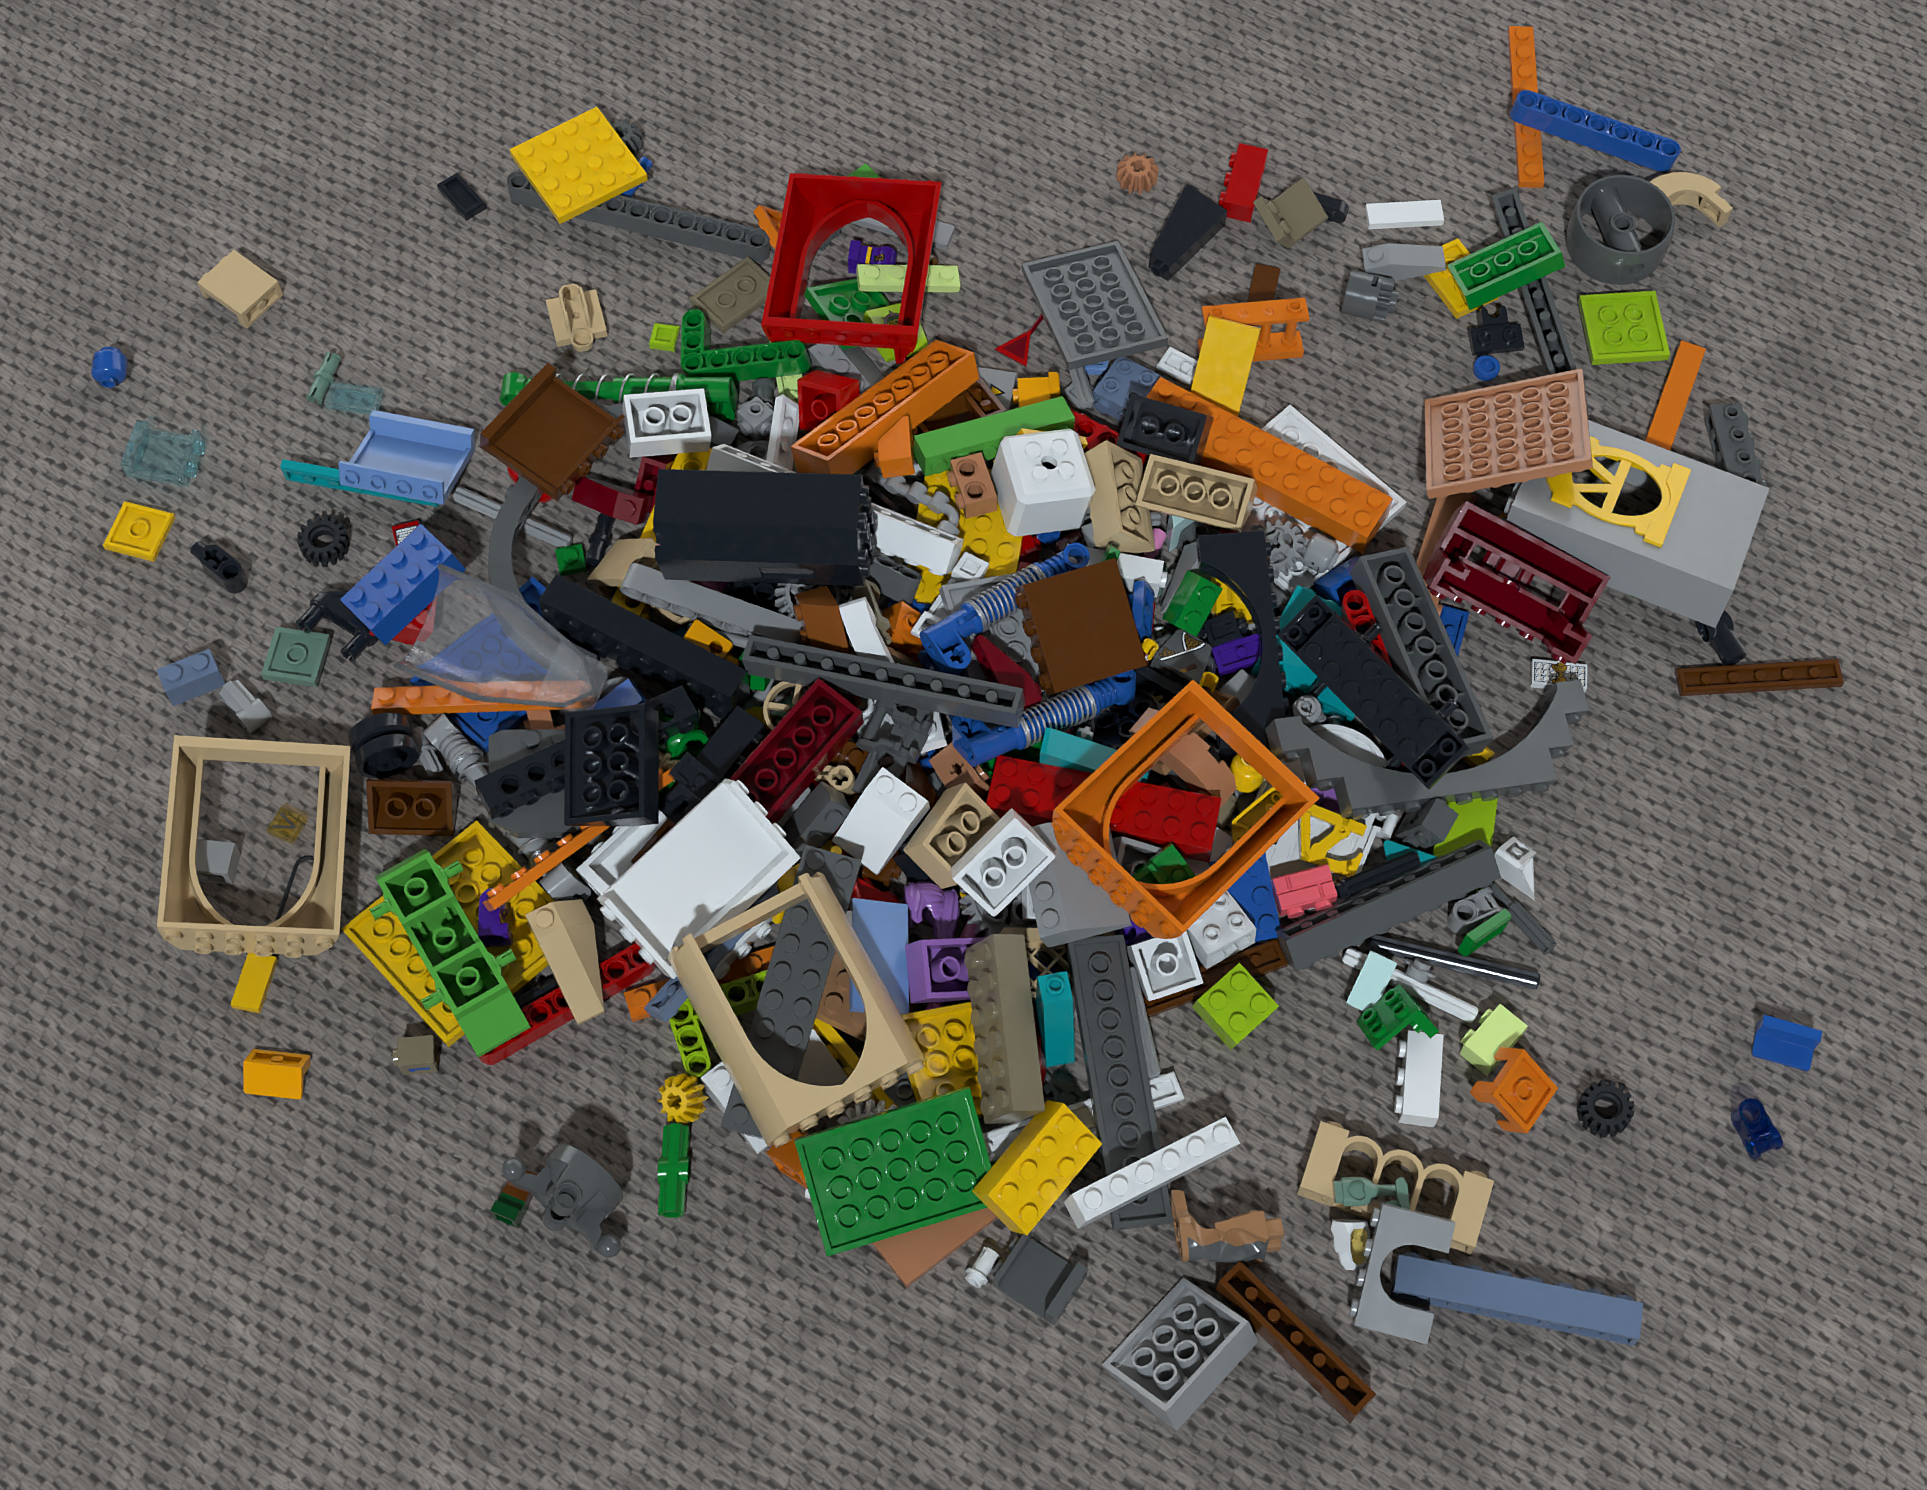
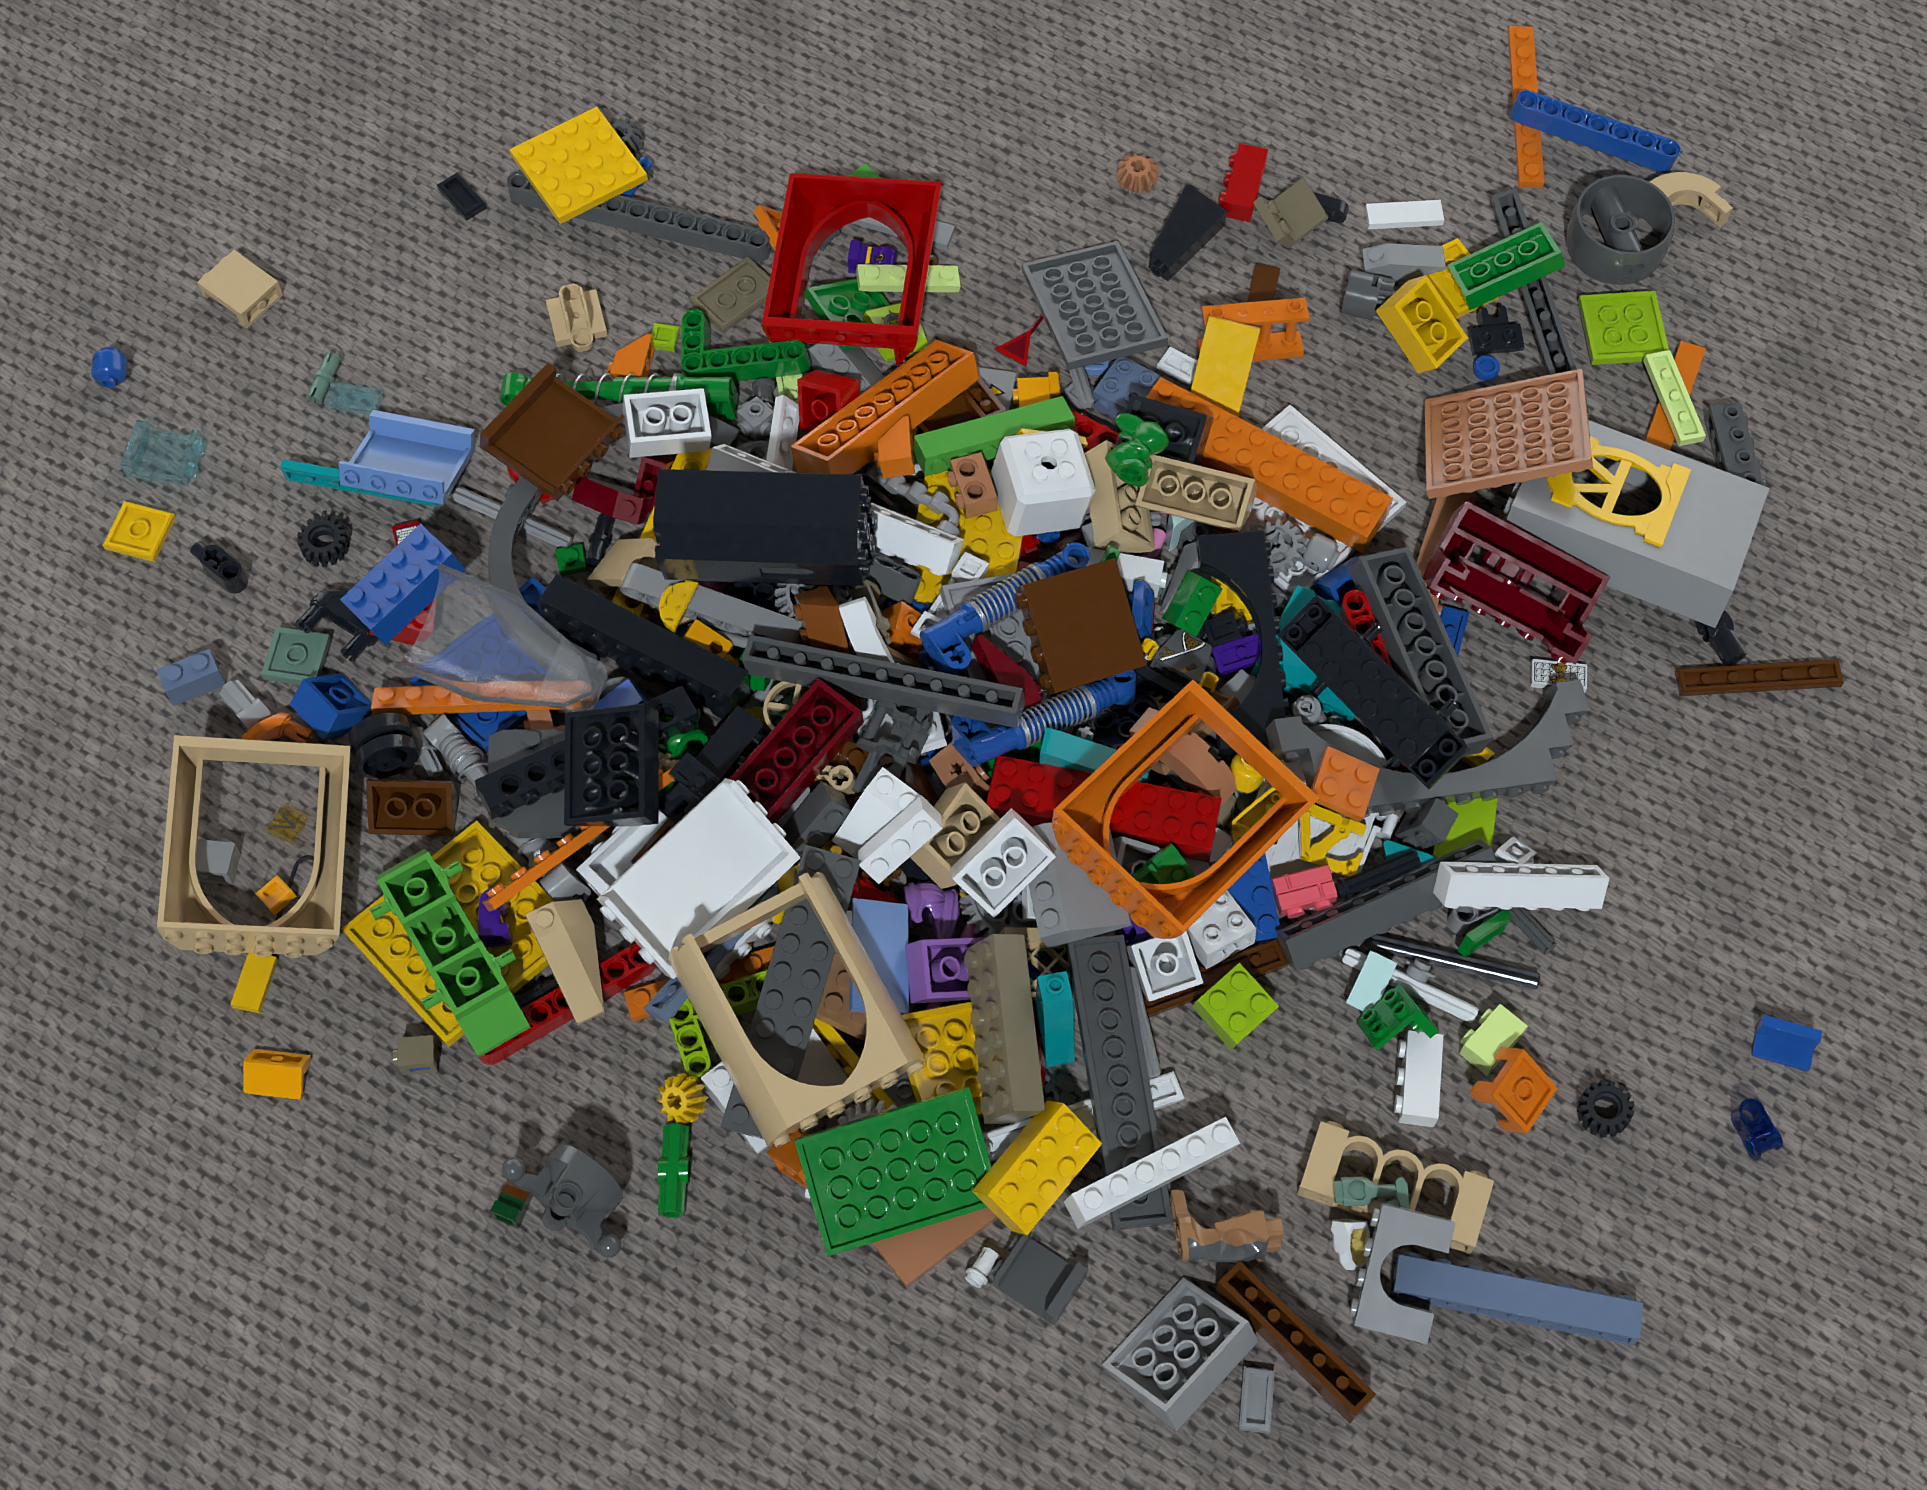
none -> orange arm [241,712,314,743]
none -> light orange tile [255,875,297,915]
none -> blue slope [290,673,372,740]
none -> orange slope [608,334,655,381]
none -> yellow tile [659,580,699,633]
none -> white brick [858,795,943,884]
none -> green animal [1105,413,1169,487]
none -> light grey tile [1238,1366,1275,1434]
none -> orange plate [1311,746,1380,822]
none -> yellow brick [1376,275,1468,373]
none -> white brick [1433,862,1610,911]
none -> yellowish green plate [1643,350,1706,446]

